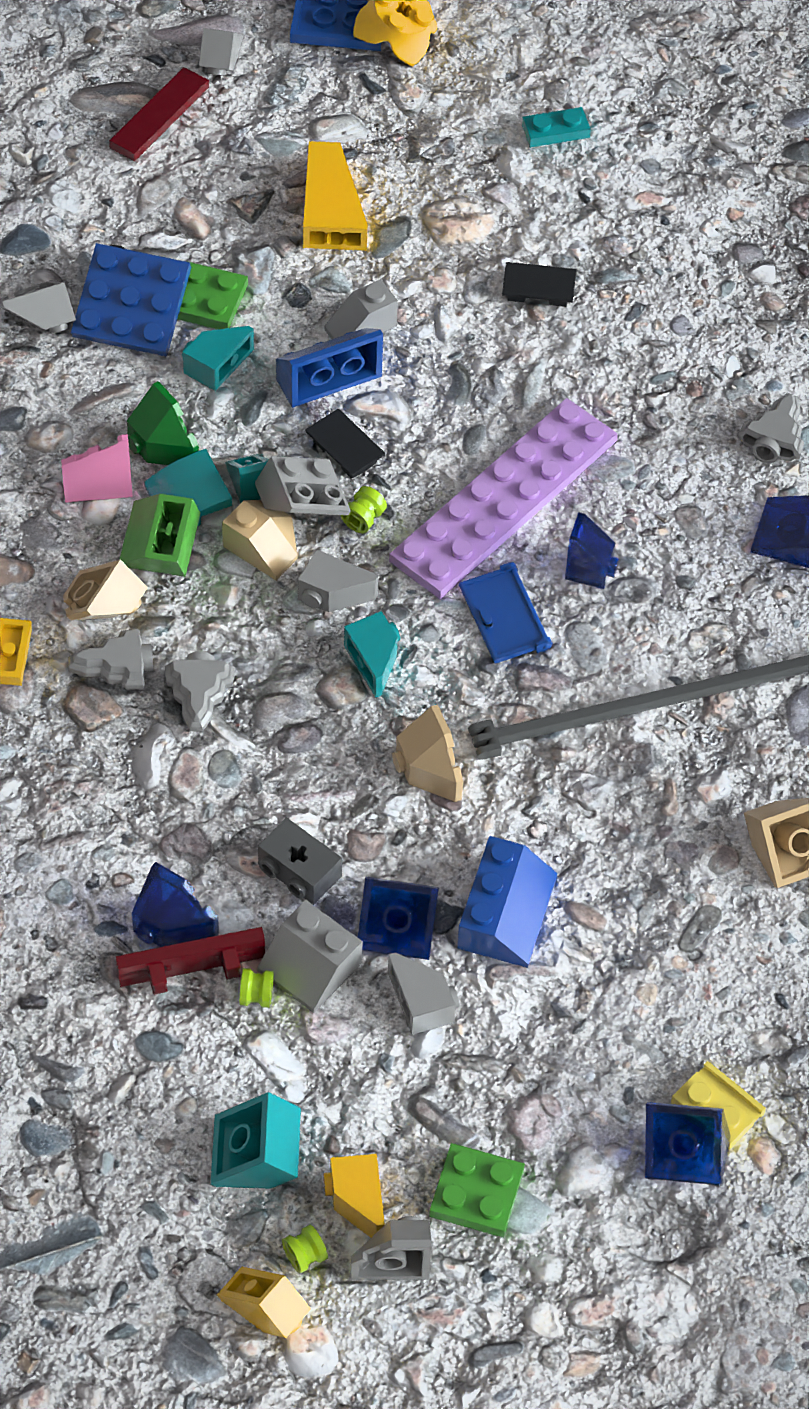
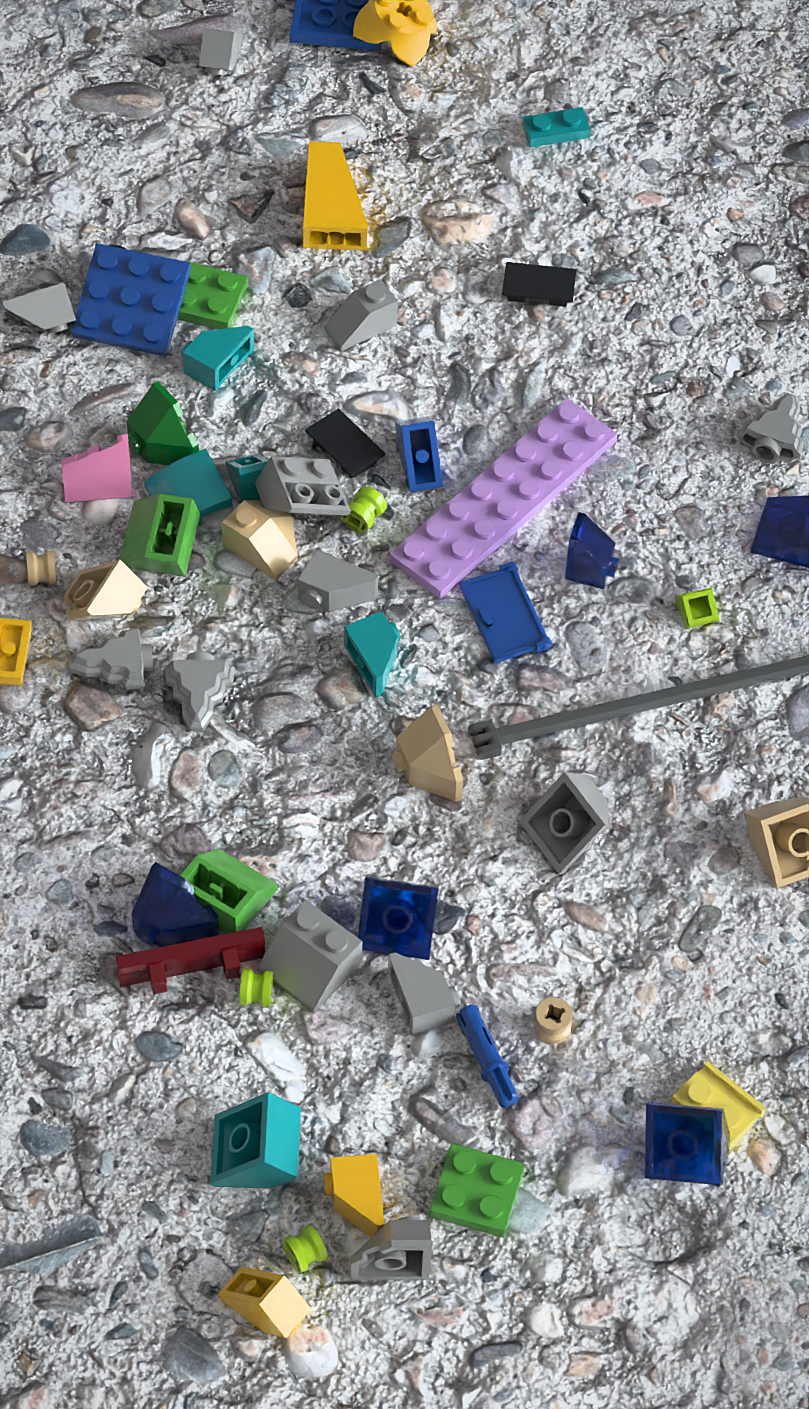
dark red tile [109,67,209,162] -> none
dark grey brick [258,817,342,905] -> none
blue slope [276,328,383,408] -> none
blue slope [457,836,558,968] -> none
none -> tan wheel [26,550,57,586]
none -> bright green slope [175,849,279,934]
none -> blue slope [395,417,443,492]
none -> blue axle [456,1005,519,1108]
none -> light grey slope [519,772,609,875]
none -> tan wheel [534,997,573,1044]
none -> lime slope [674,587,720,629]

